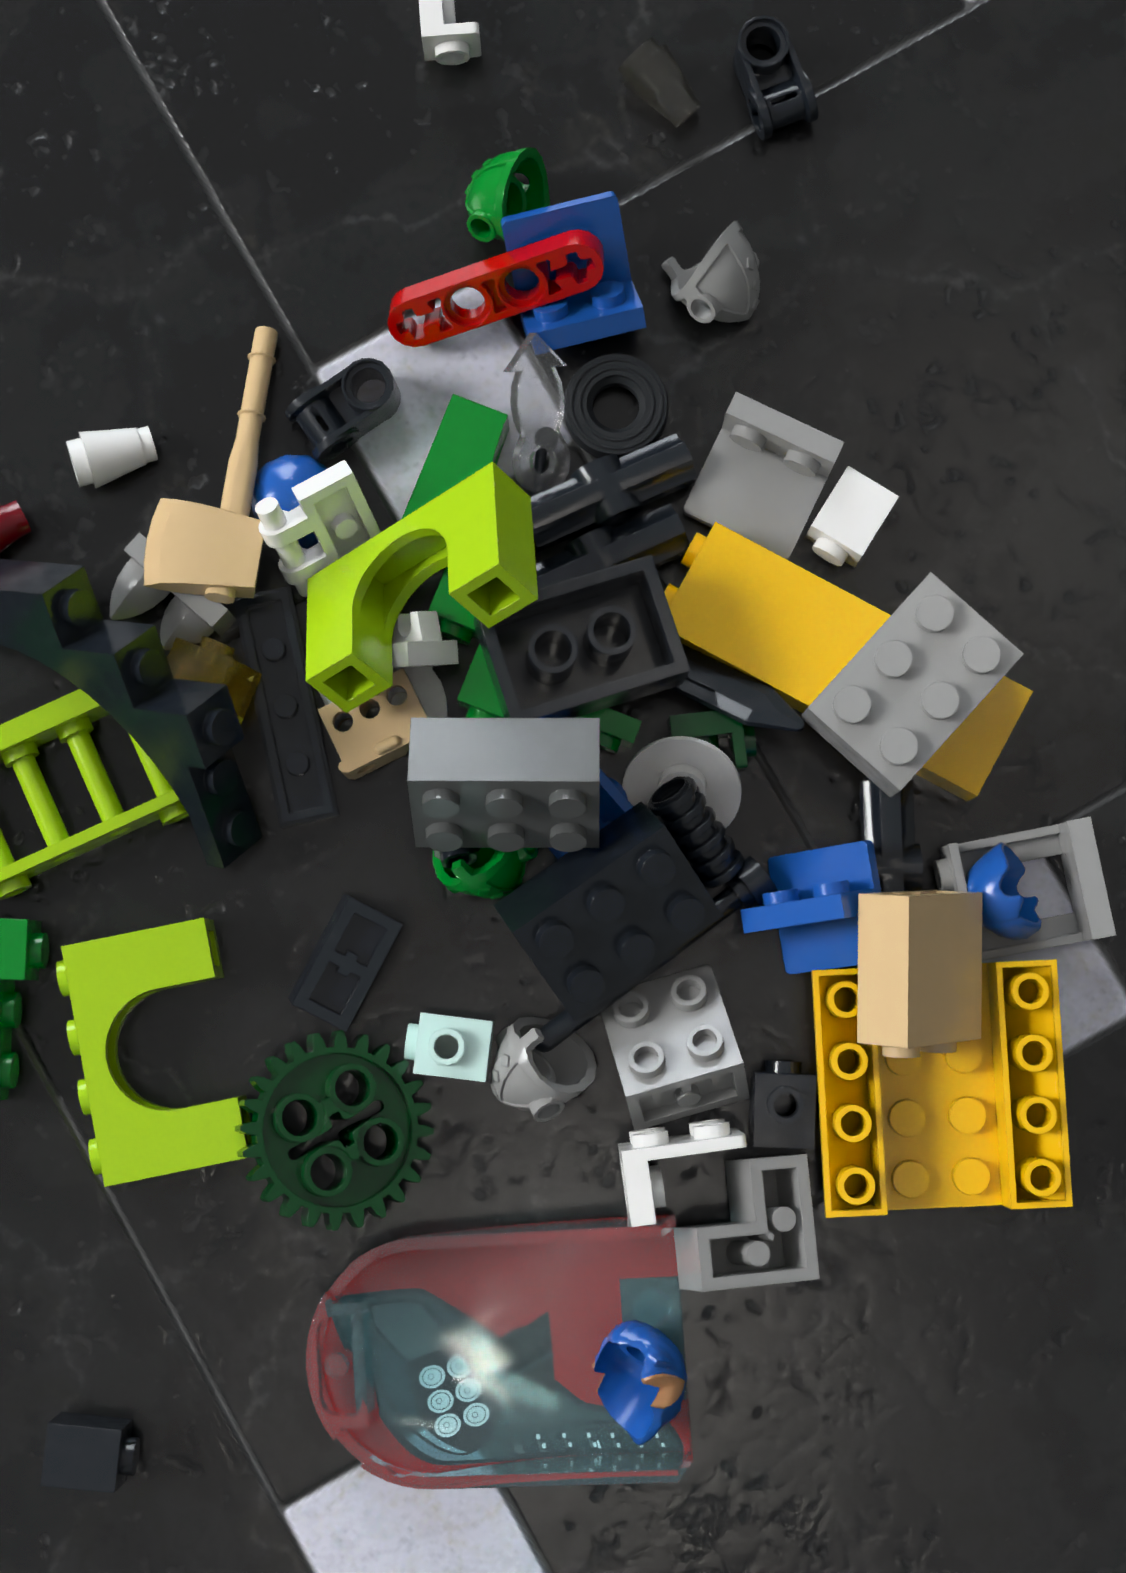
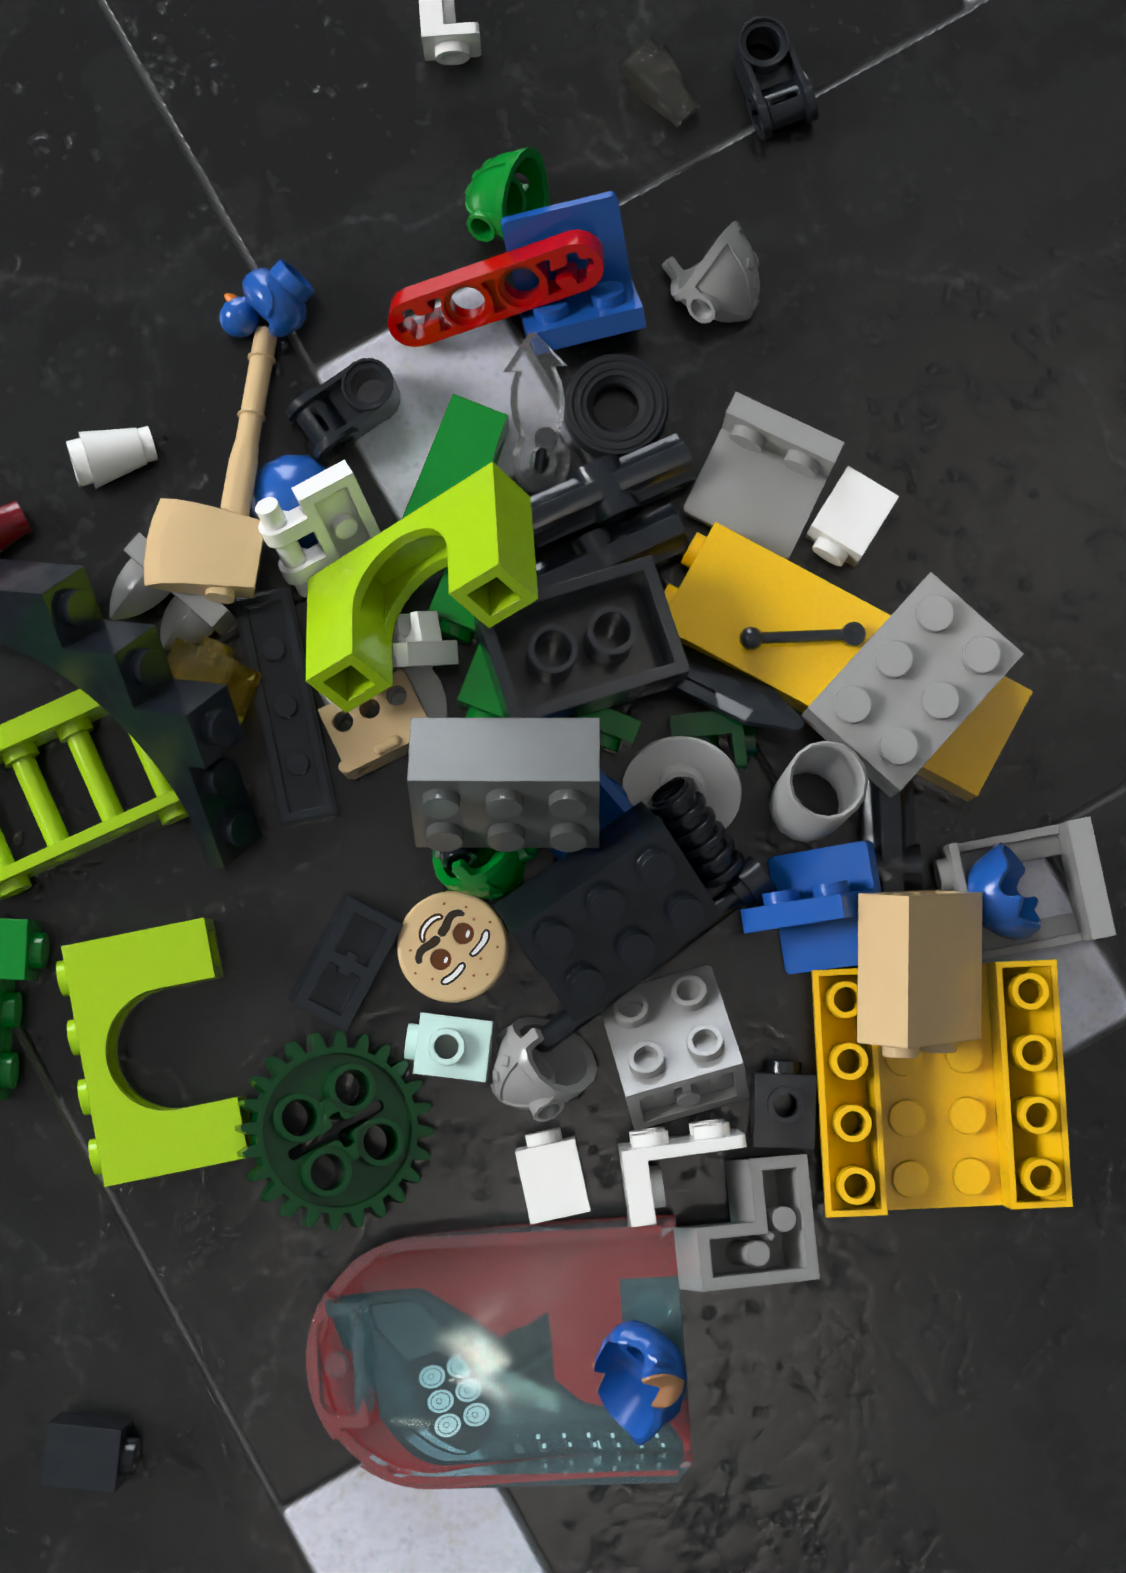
none -> blue animal [219,258,315,338]
none -> tan head [397,891,509,1003]
none -> white brick [515,1127,591,1224]
none -> black hinge [739,622,866,650]
none -> light grey piece [769,741,868,843]

